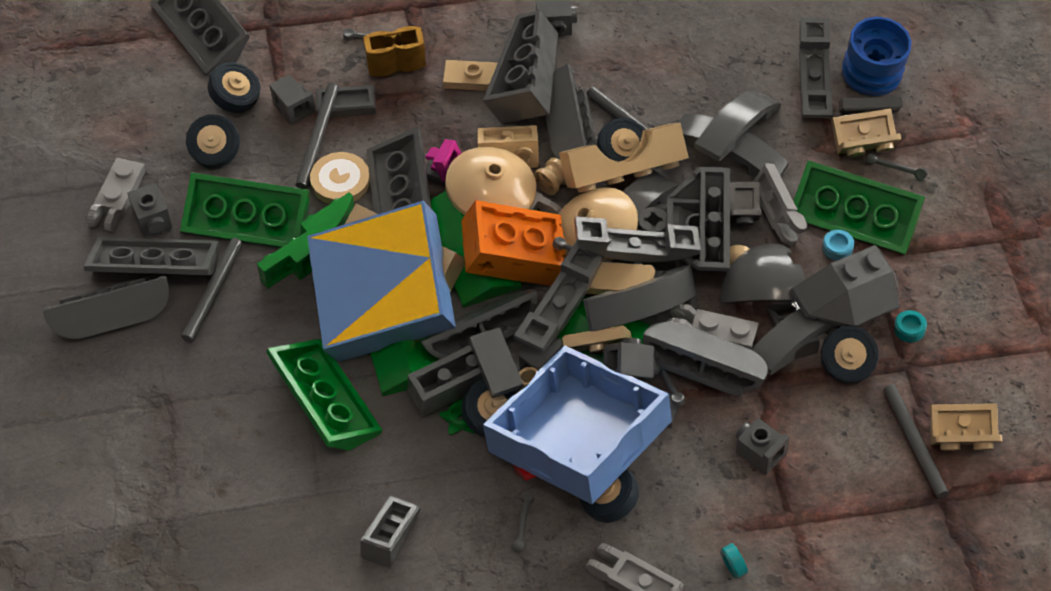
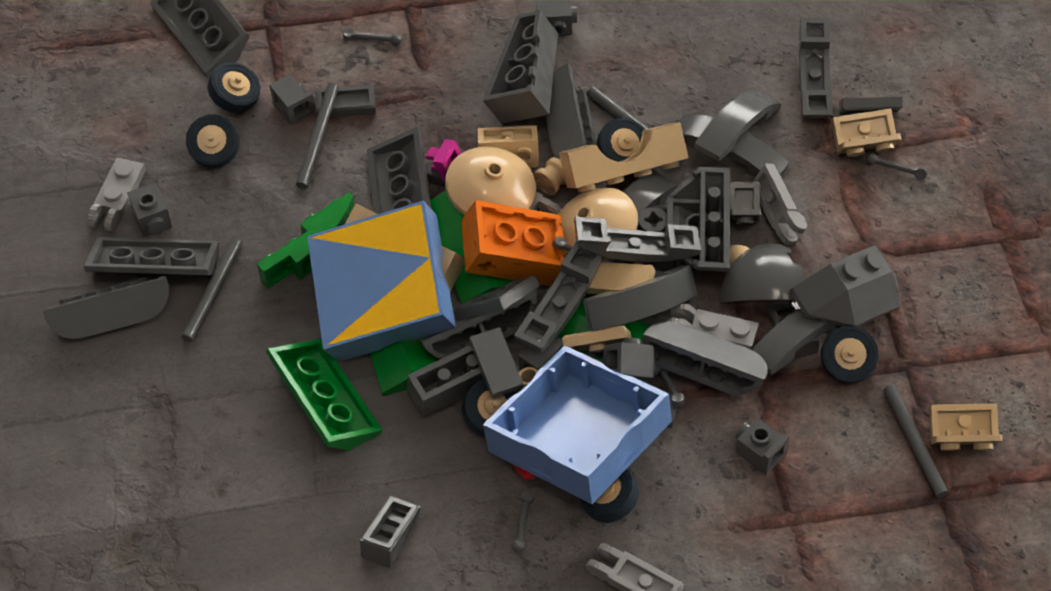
green slope [180,172,310,248] -> none
tan tile [310,152,370,204] -> none
pearl gold brick [363,26,426,76] -> none
green plate [440,399,476,436] -> none
tan plate [443,60,498,91] -> none
teal tile [720,543,748,579] -> none
green slope [793,160,925,255] -> none
medium azure tile [822,230,854,261] -> none
blue wheel [842,17,912,96] -> none
teal tile [894,310,927,343] -> none
none -> dark grey tile [454,276,540,320]

